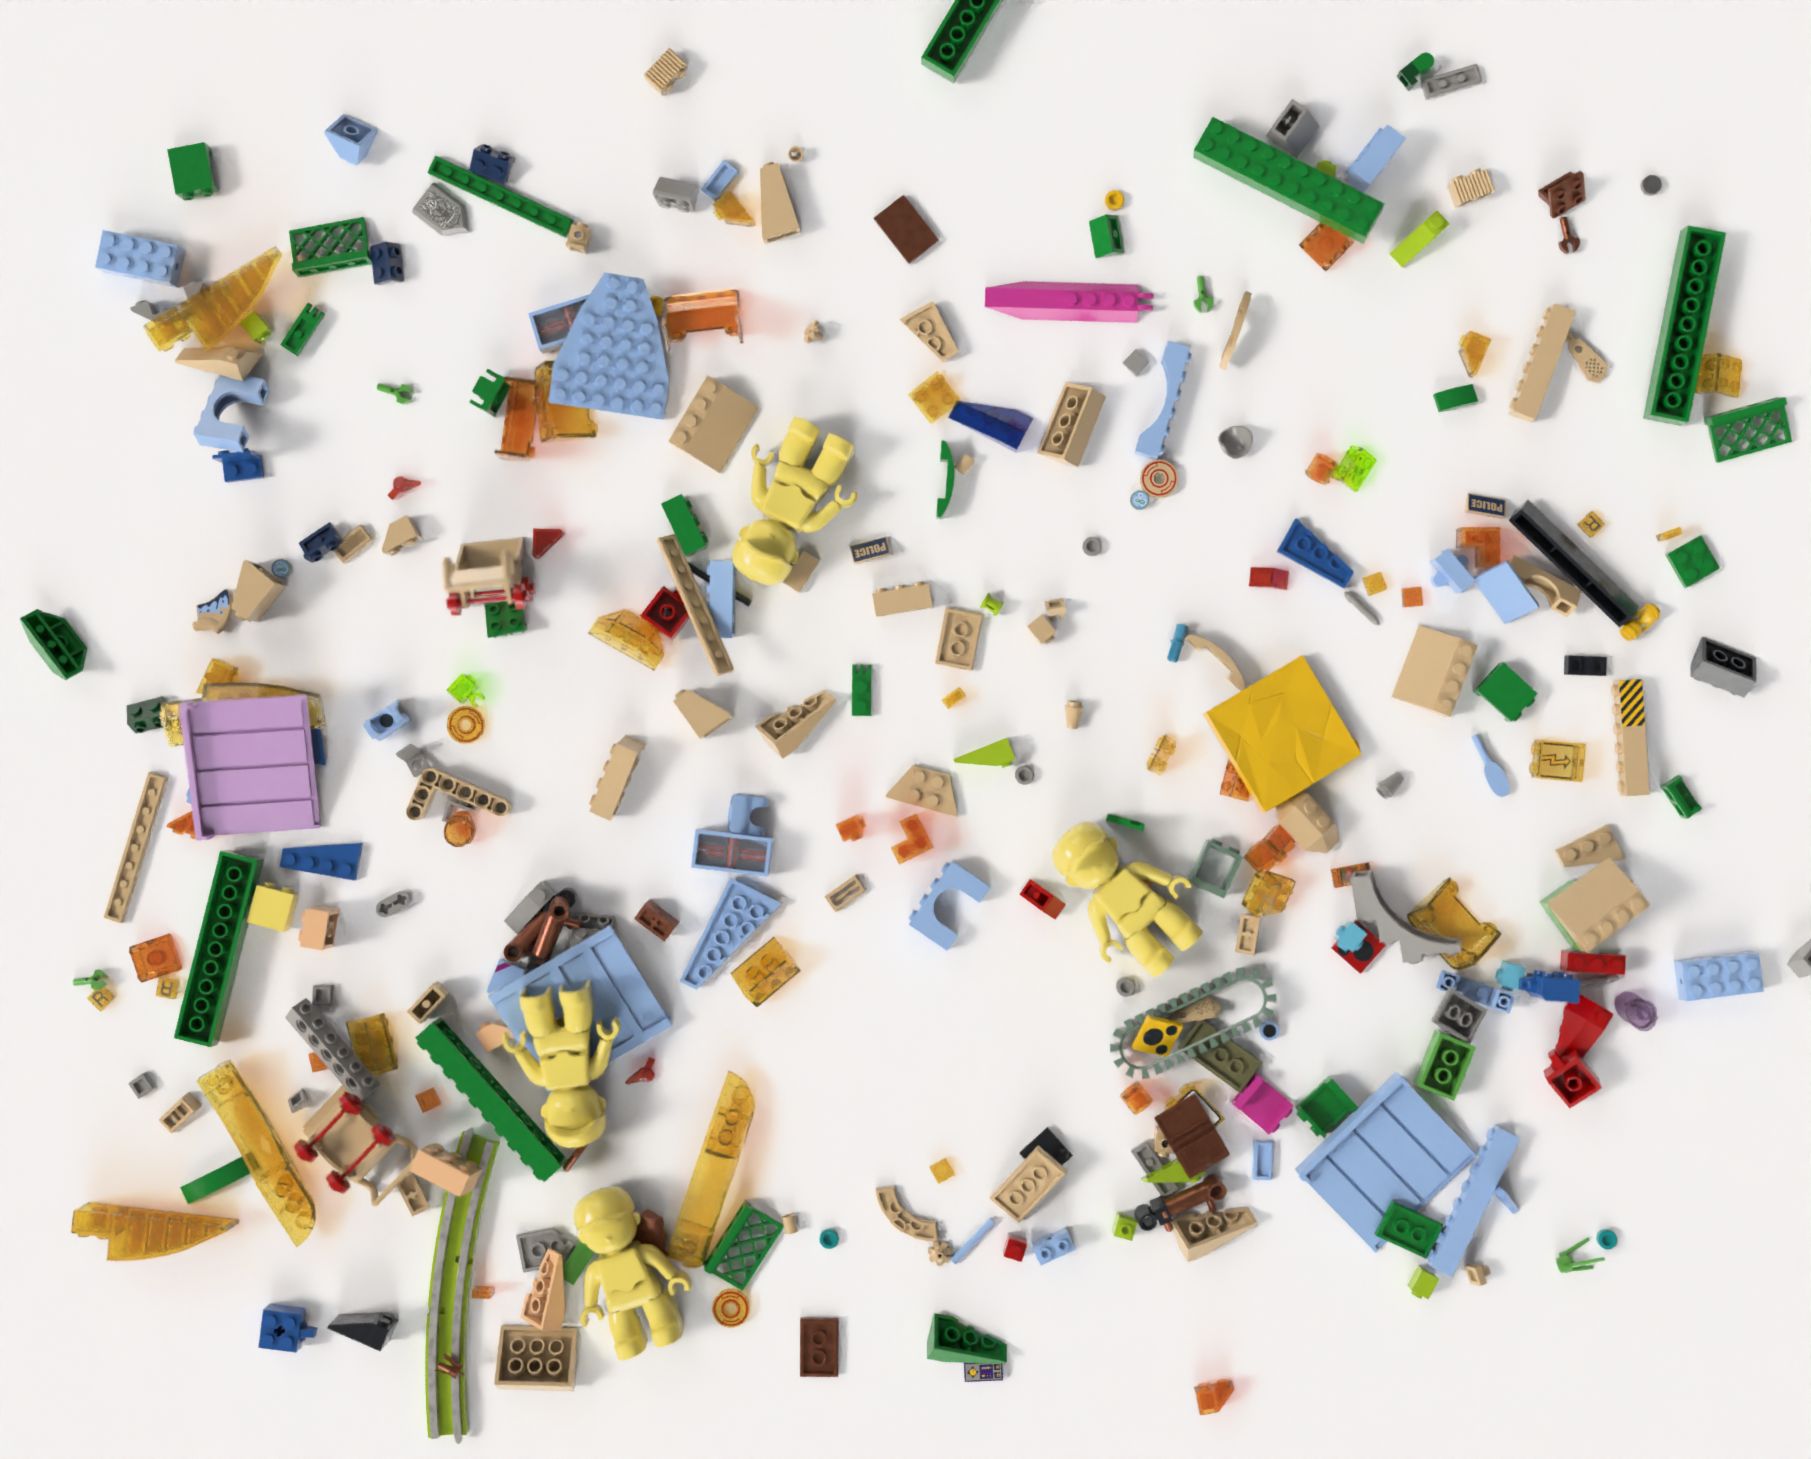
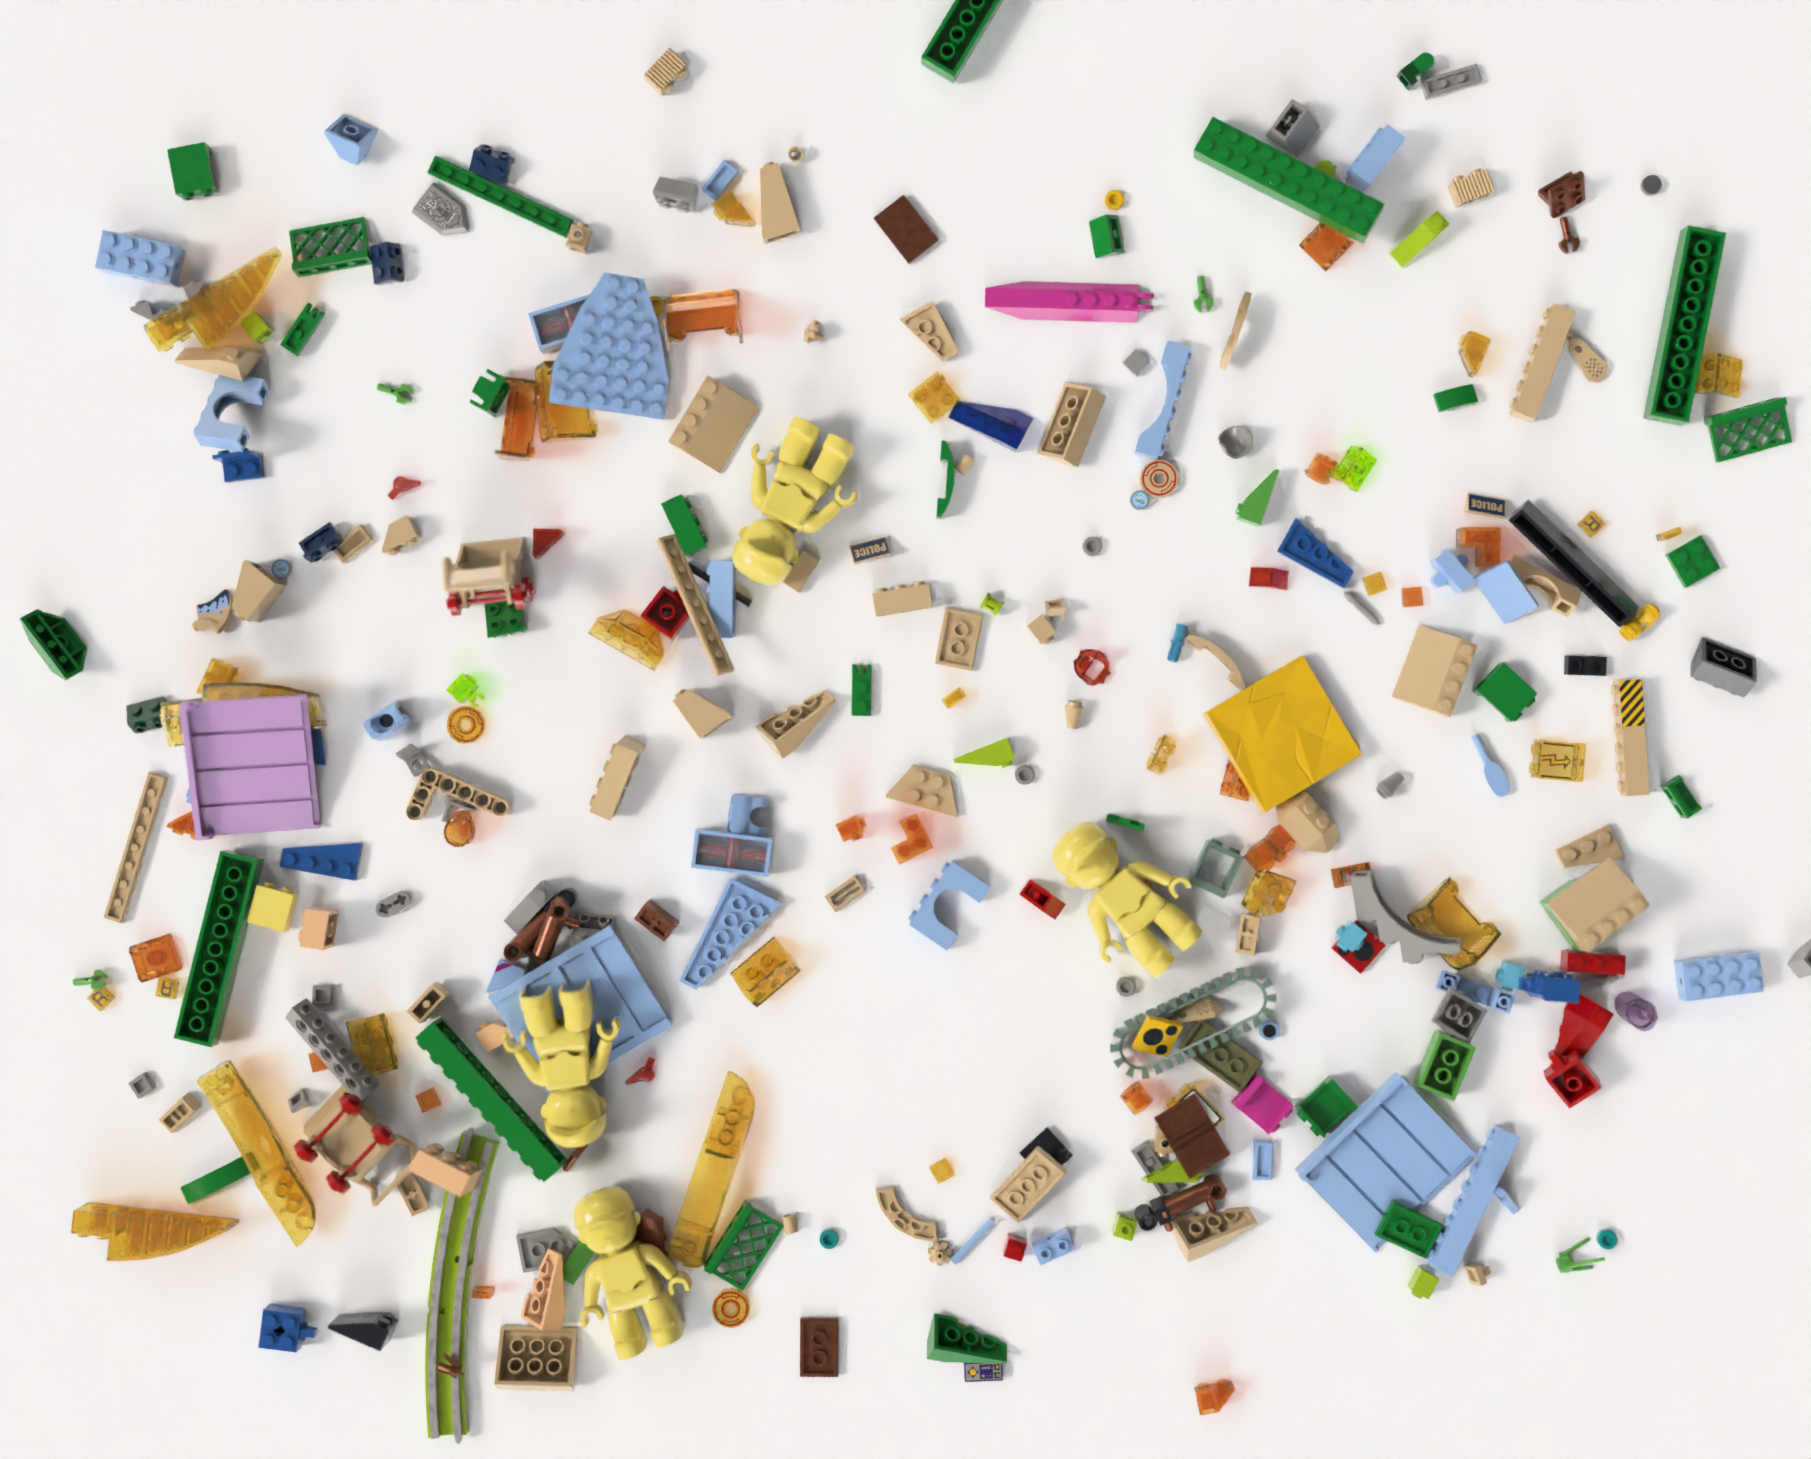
none -> clear red helmet [1073,649,1111,686]
none -> bright green slope [1235,469,1279,527]

